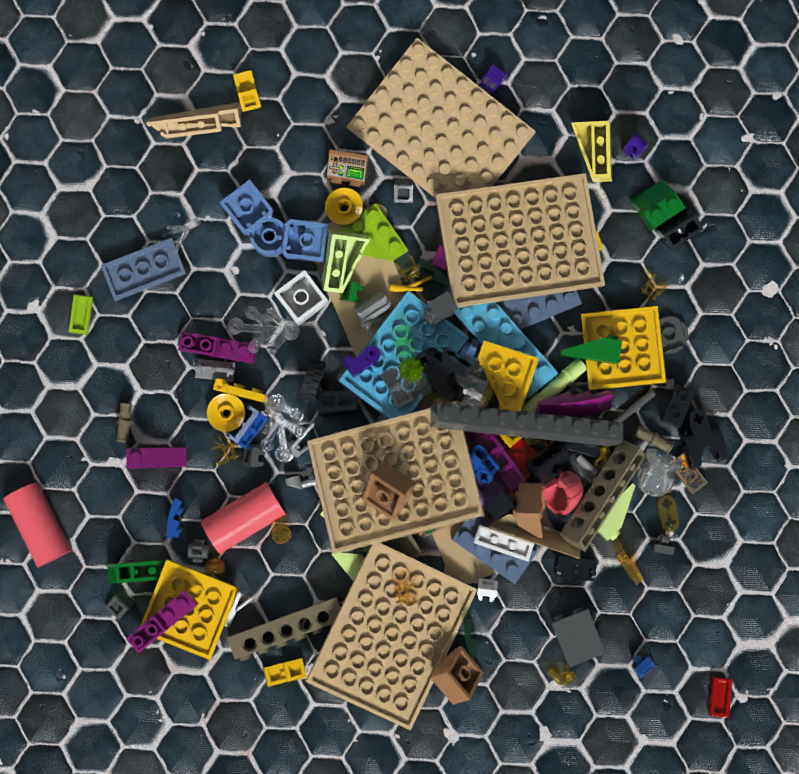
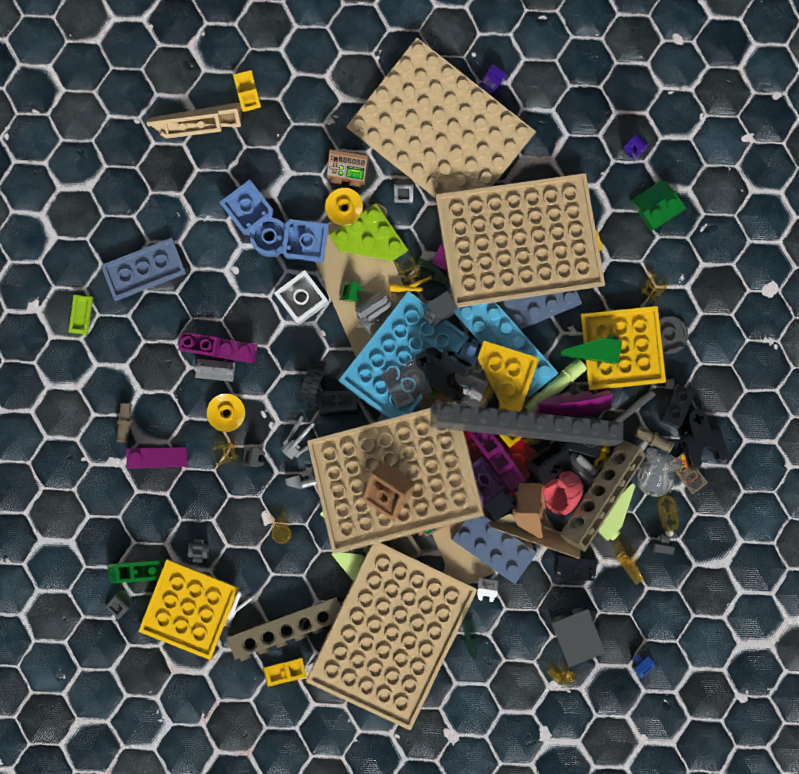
coral brick [3,482,73,568] -> none
magenta slope [126,589,199,654] -> none
clear plant [161,218,200,255] -> none
blue slope [167,498,185,540] -> none
coral brick [200,481,286,554] -> none
clear yellow plate [205,558,225,575] -> none
yellow hinge [213,378,267,403] -> none
blue hinge [226,405,268,450] -> none
clear plant [227,306,300,355] -> none
clear plant [259,394,306,463] -> none
yellowish green wedge [320,230,370,293] -> none
dark purple leg [342,345,381,378] -> none
clear yellow piece [394,584,421,605] -> none
clear neon green gear [399,357,424,383] -> none
medium nougat slope [430,646,484,705] -> none
blue piece [469,445,500,484] -> none
white tile [473,524,534,561] -> none
light yellow wedge [571,121,612,182] -> none
black brick [656,208,704,250] -> none
red tile [709,676,733,718] -> none

